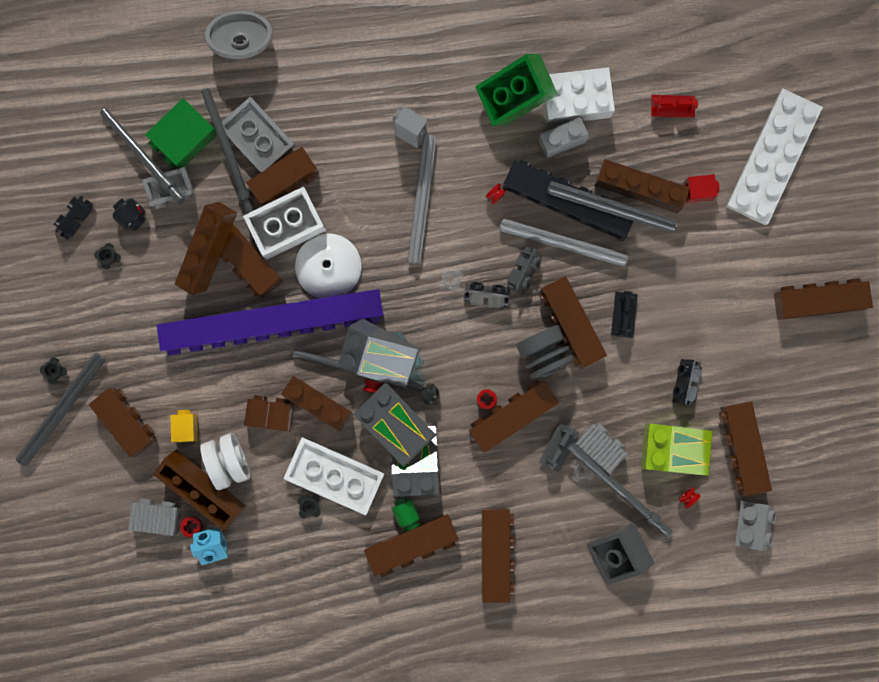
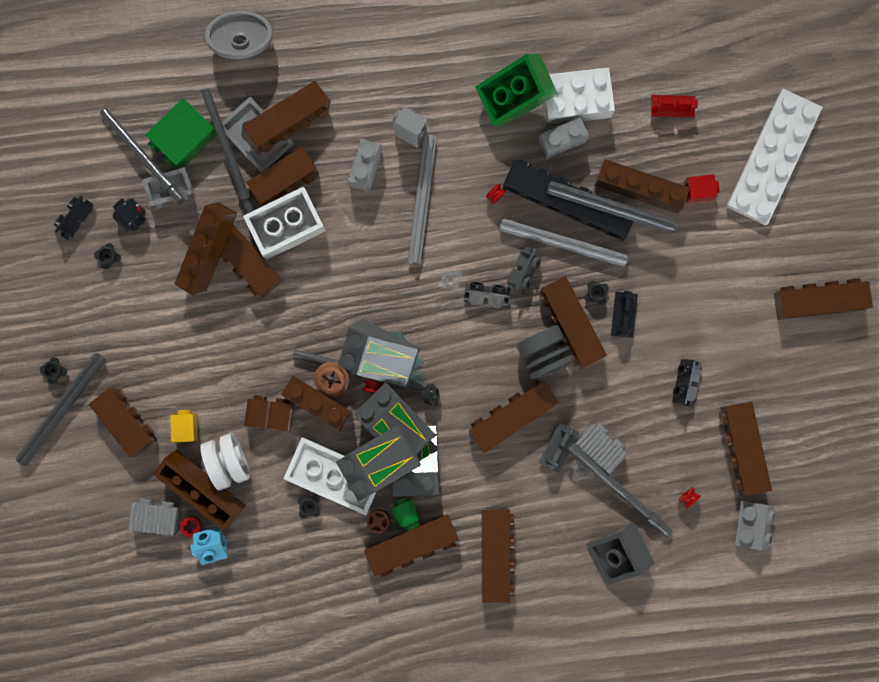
dark purple brick [156,289,384,356] -> none
white dish [295,234,362,299] -> none
red bush [477,389,497,410] -> none
lime slope [641,424,712,476] -> none
none -> reddish brown brick [242,81,331,155]
none -> nougat gear [314,362,350,397]
none -> dark grey slope [336,425,422,502]
none -> light grey brick [348,139,383,192]
none -> copper wheel [367,509,390,533]
none -> pearl dark grey plate [584,281,609,305]

